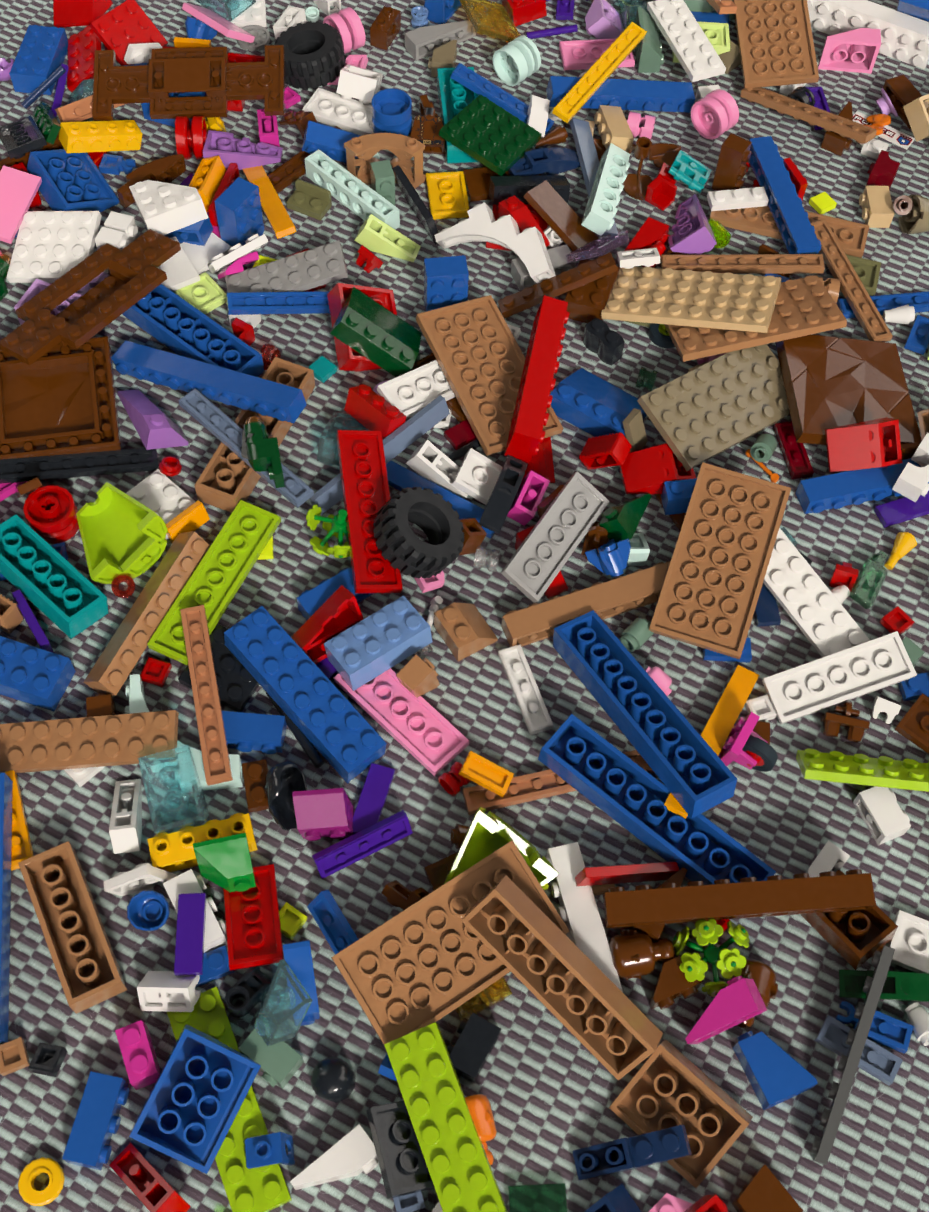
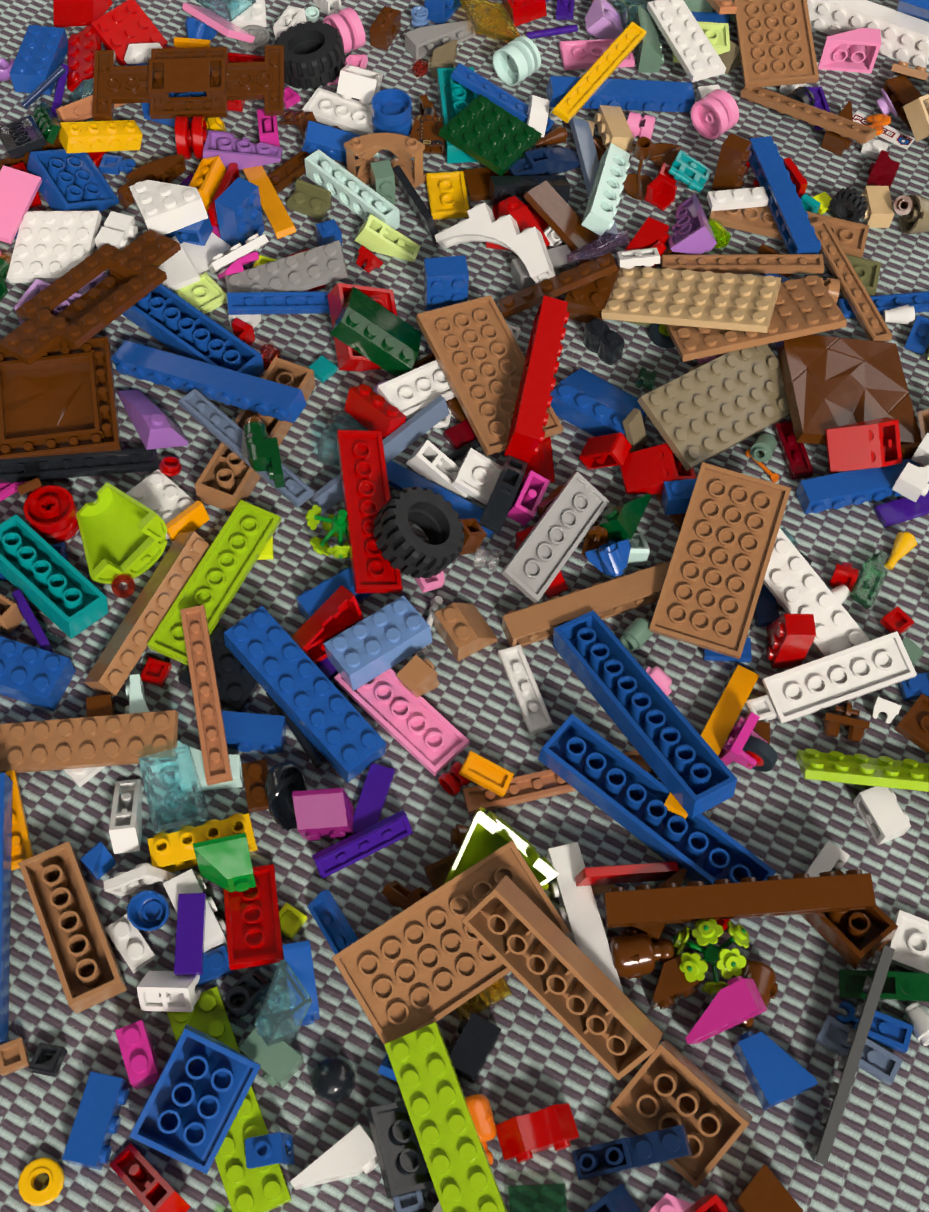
none -> blue slope [80,842,116,880]
none -> white plate [104,914,156,973]
none -> blue brick [315,219,343,249]
none -> clear red plate [412,59,429,77]
none -> red brick [496,1103,580,1163]
none -> red wedge [766,614,816,669]
none -> teal tile [801,193,821,214]
none -> black tyre [828,187,868,223]
none -> medium nougat plate [891,61,929,81]

